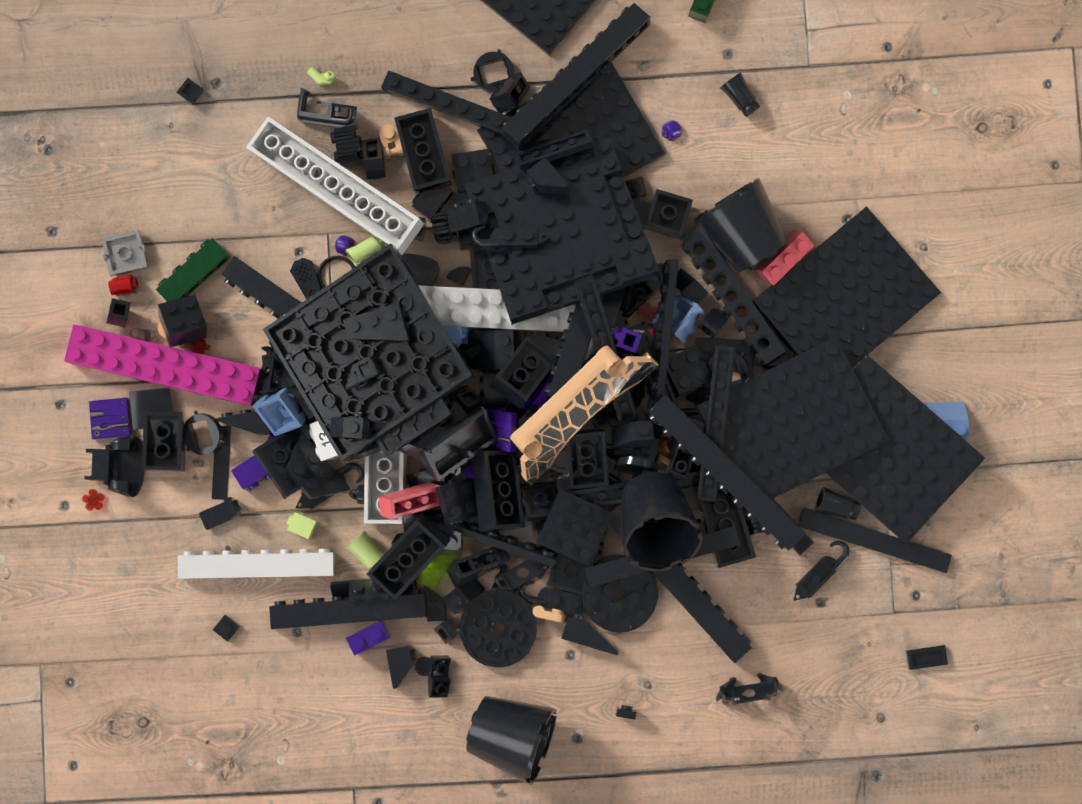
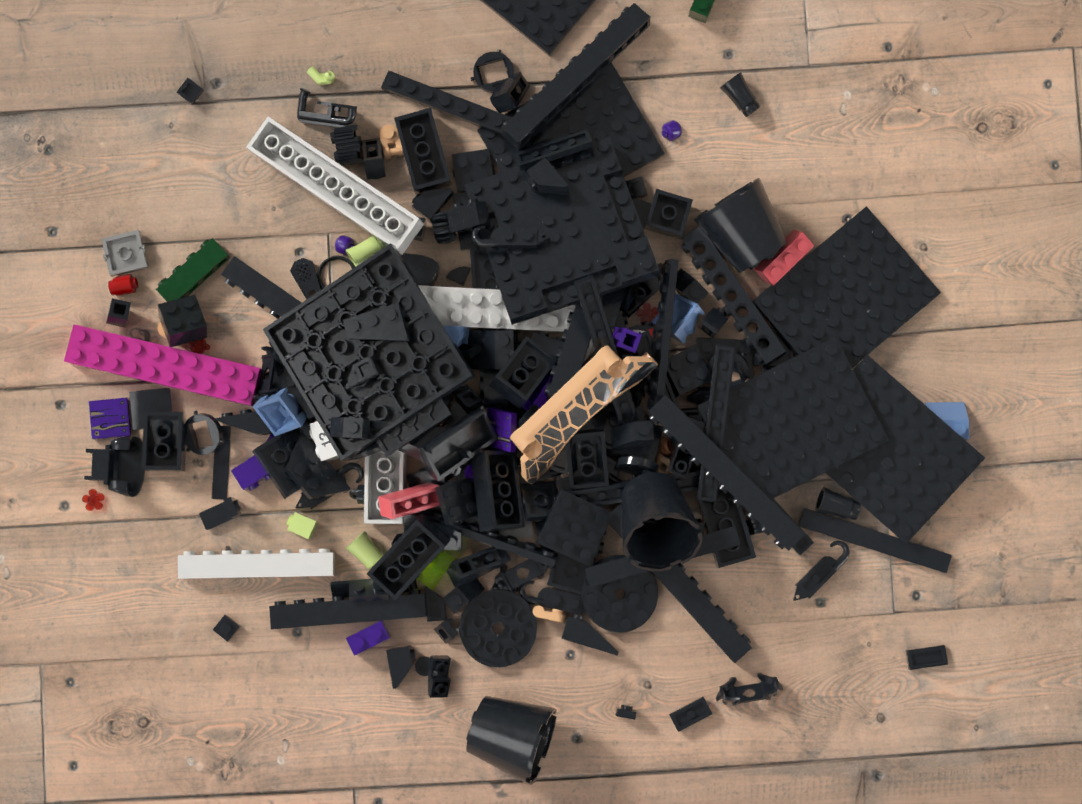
none -> black plate [669,696,712,732]

